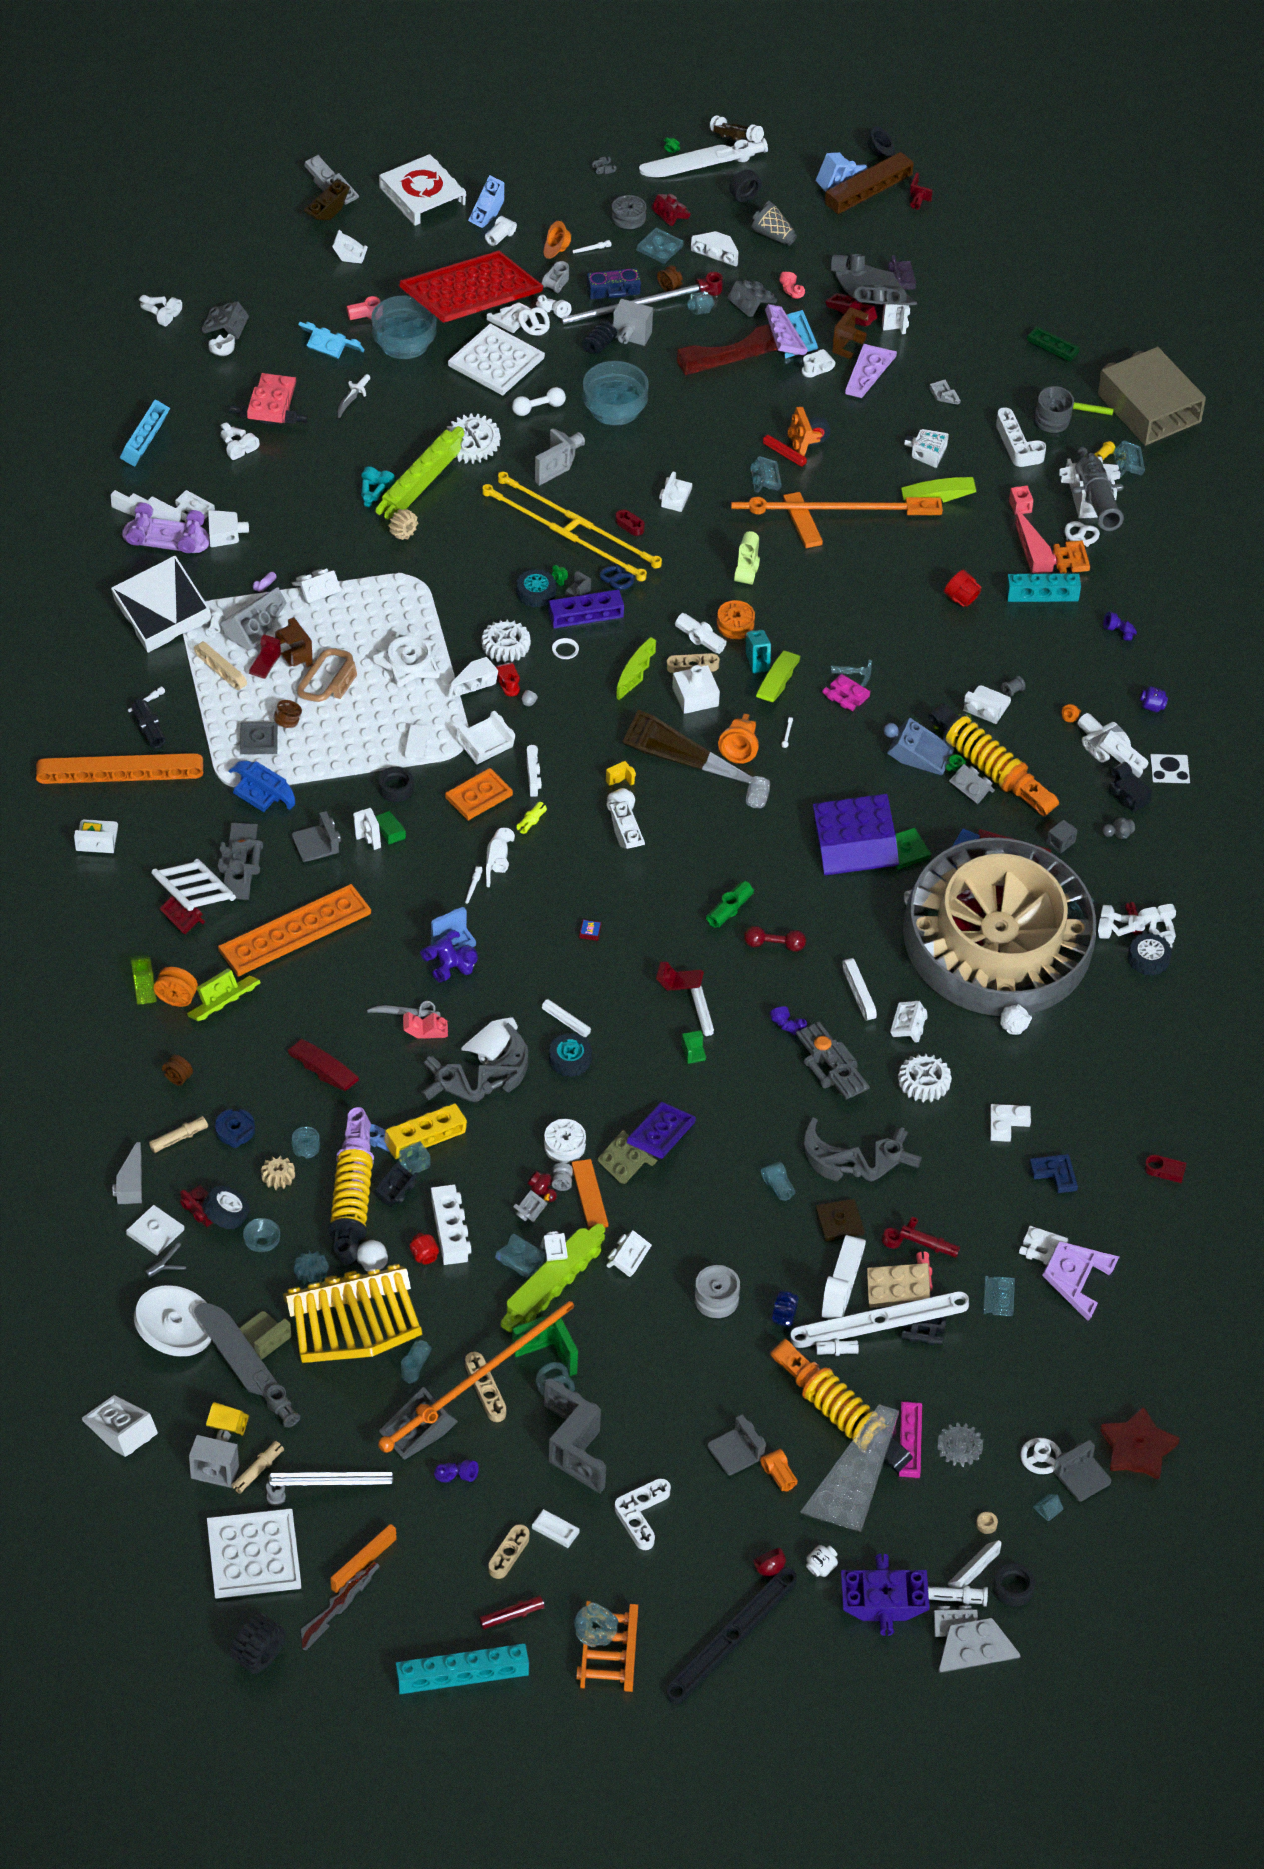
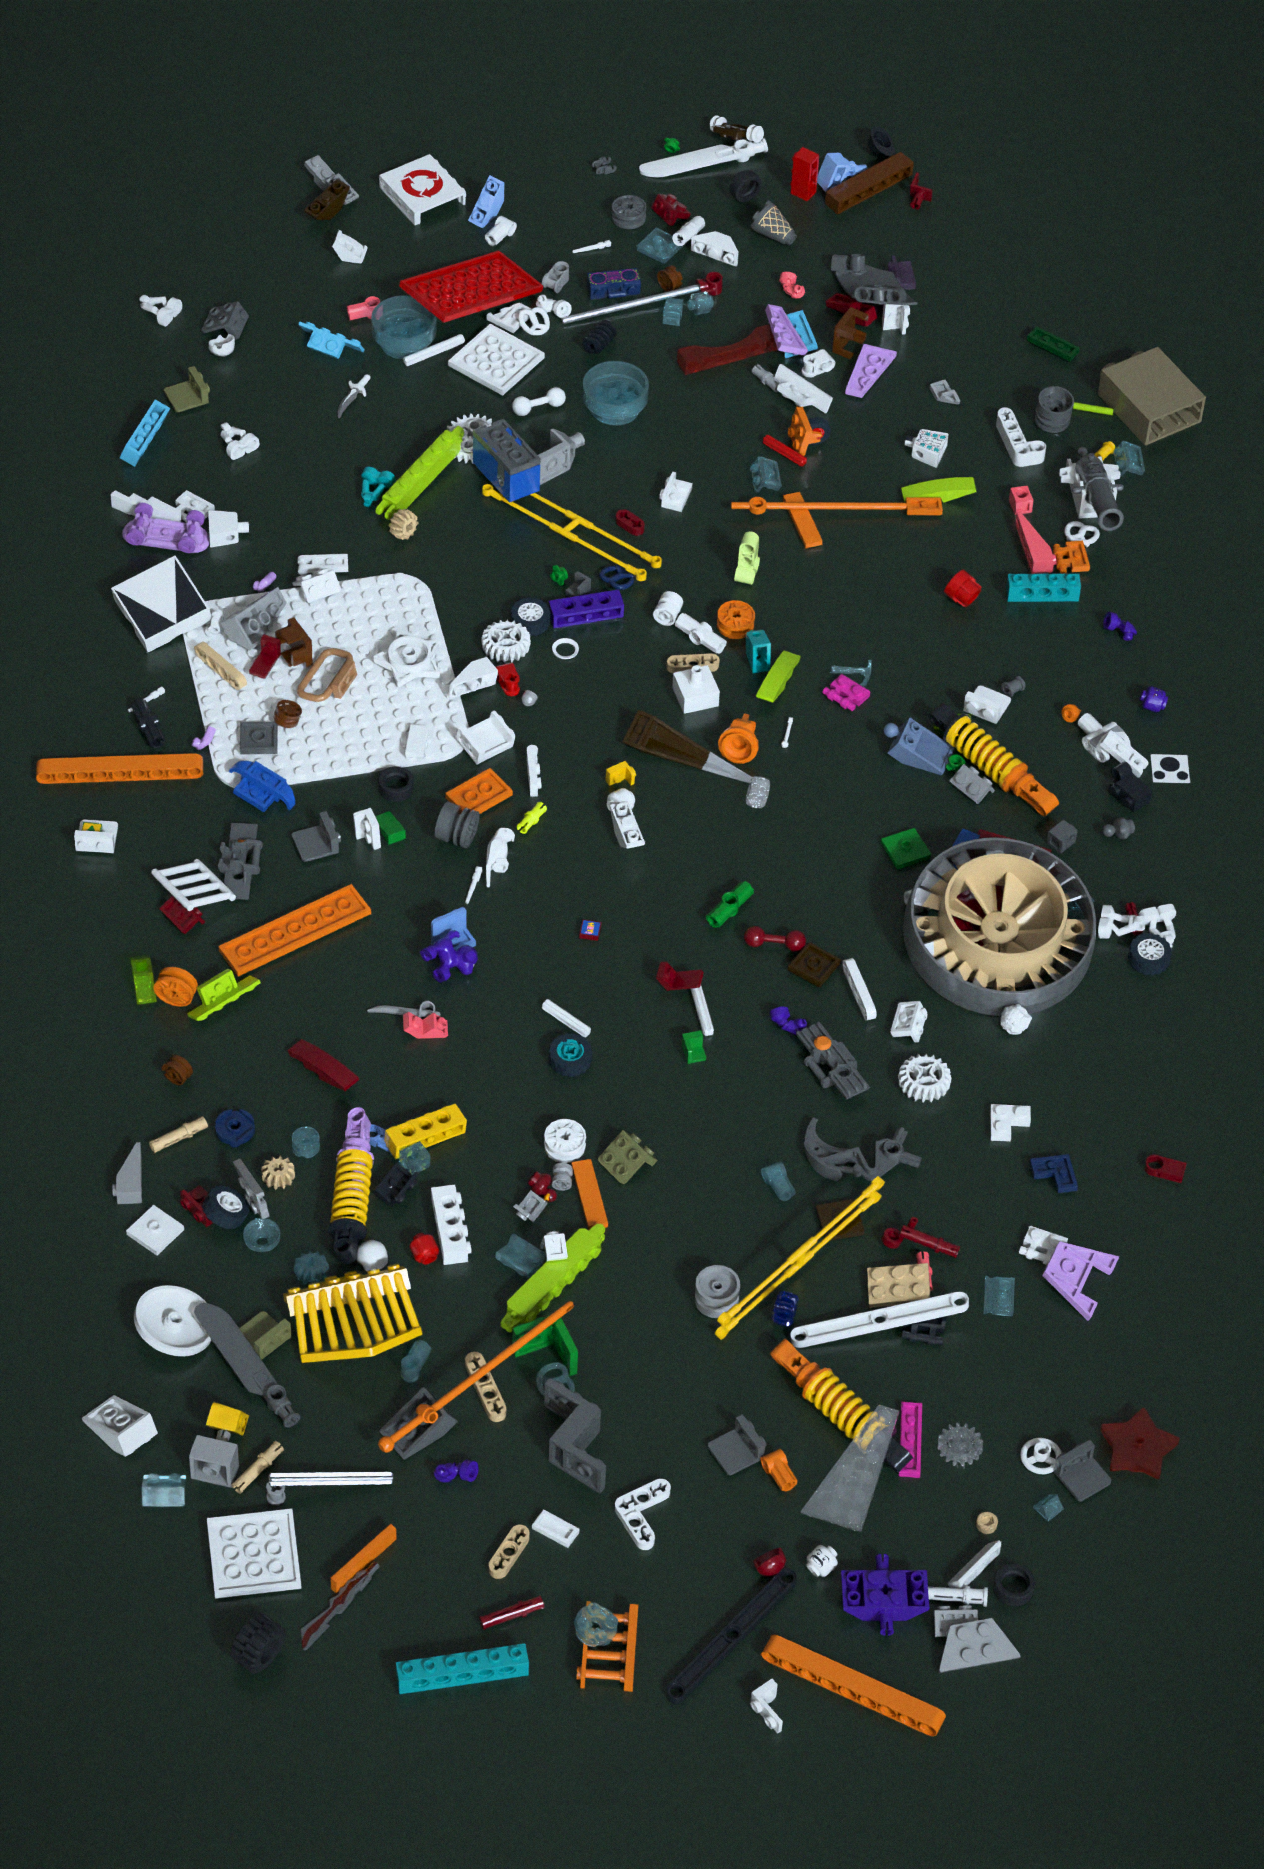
dark grey plant [145,1243,186,1278] -> none
coral piece [229,373,308,424] -> none
dark grey piece [421,1023,528,1102] -> none
white panel [461,1017,518,1065] -> none
black wheel [516,569,556,607] -> none
orange piece [543,221,571,259] -> none
white bracket [606,1231,652,1277] -> none
light grey brick [613,299,653,346] -> none
lime slope [617,637,656,700] -> none
dark purple plate [627,1102,696,1159] -> none
dark grey bracket [727,280,778,317] -> none
dark purple slope [813,794,899,876] -> none
white pin [816,1339,858,1356] -> none
white beam [822,1235,866,1319] -> none
none -> clear light blue bracket [142,1474,186,1506]
none -> olive bracket [164,366,210,412]
none -> lavender arm [192,726,216,750]
none -> light grey wing [233,1159,269,1219]
none -> white plate [297,554,348,575]
none -> white axle [403,334,465,366]
none -> dark grey wheel [435,801,480,849]
none -> piece [473,419,541,503]
none -> black wheel [511,597,550,636]
none -> white wheel [653,591,683,626]
none -> clear light blue brick [663,297,683,326]
none -> white axle [672,216,705,246]
none -> yellow bar [714,1176,885,1340]
none -> white bracket [750,1679,783,1733]
none -> light grey pin [752,364,781,392]
none -> orange beam [761,1635,946,1736]
none -> white bracket [774,364,833,413]
none -> dark brown plate [788,942,841,988]
none -> red brick [790,147,819,201]

